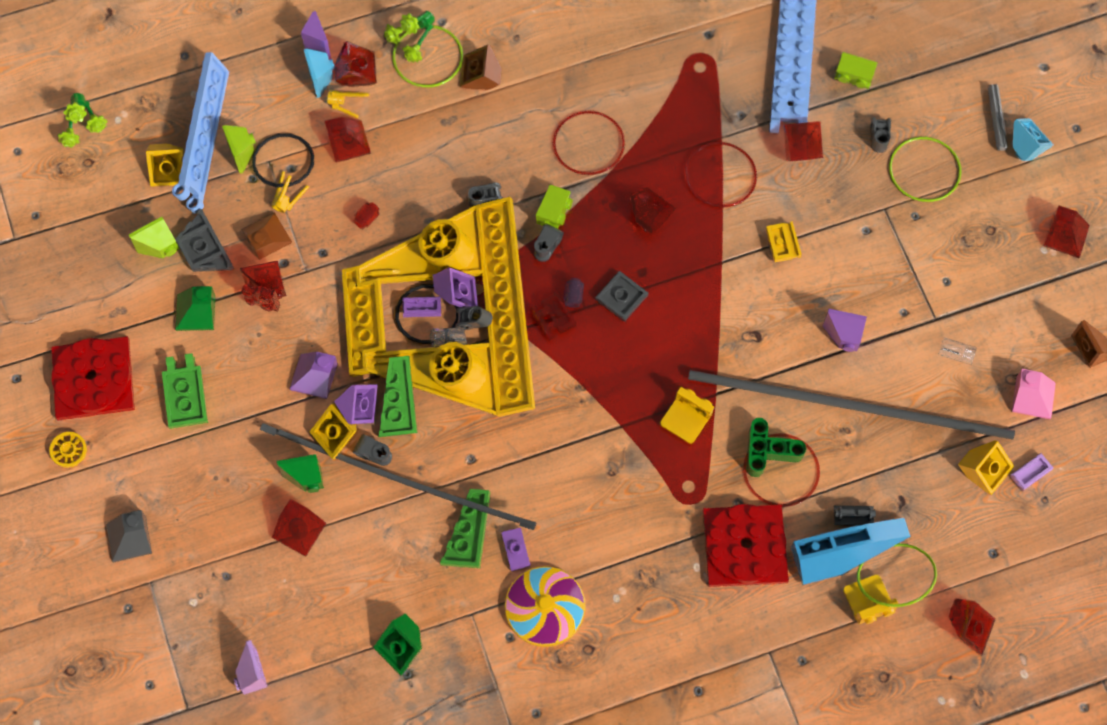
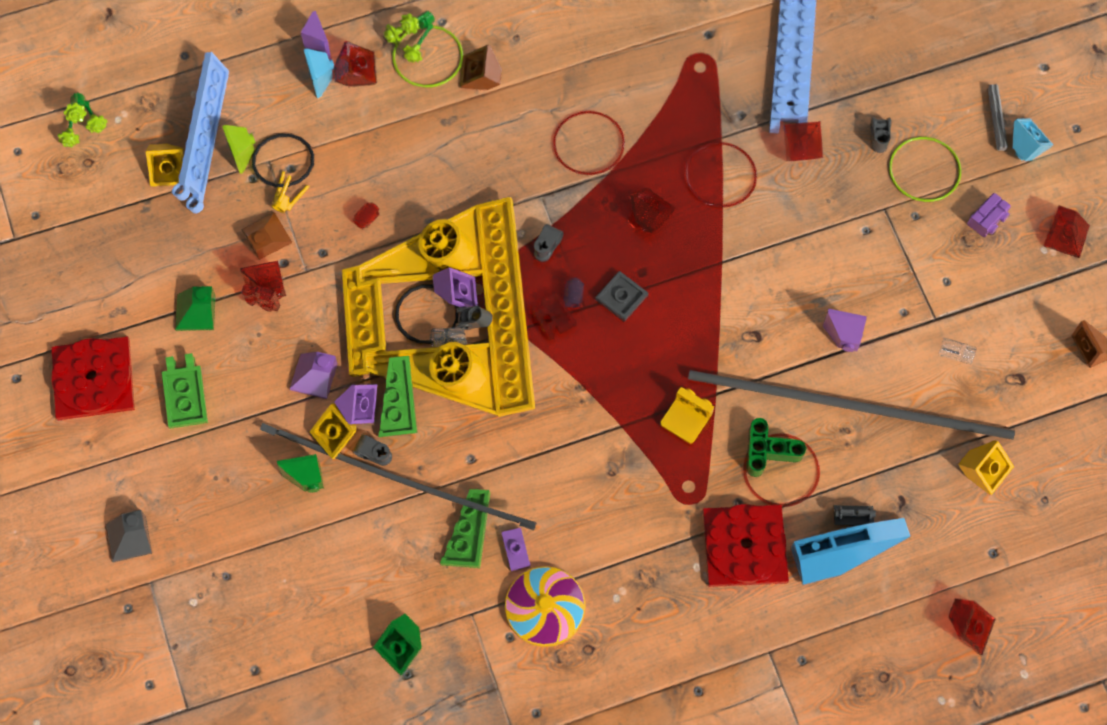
yellow wheel [49,432,87,468] -> none
lime slope [129,217,179,258] -> none
dark grey wing [176,209,234,272] -> none
lavender slope [234,640,268,695] -> none
clear red slope [272,499,327,557] -> none
clear red slope [325,117,371,163] -> none
yellow plant [327,90,369,118] -> none
medium lavender plate [403,297,441,317] -> none
dark grey piece [468,182,503,207] -> none
lime brick [536,184,573,229] -> none
yellow plate [766,221,802,263] -> none
lime brick [834,52,878,89] -> none
yellow bracket [843,575,898,625] -> none
lime piece [857,543,937,607] -> none
lavender tile [1010,453,1053,492] -> none
bright pink slope [1012,369,1056,419] -> none
none -> medium lavender brick [967,193,1011,237]

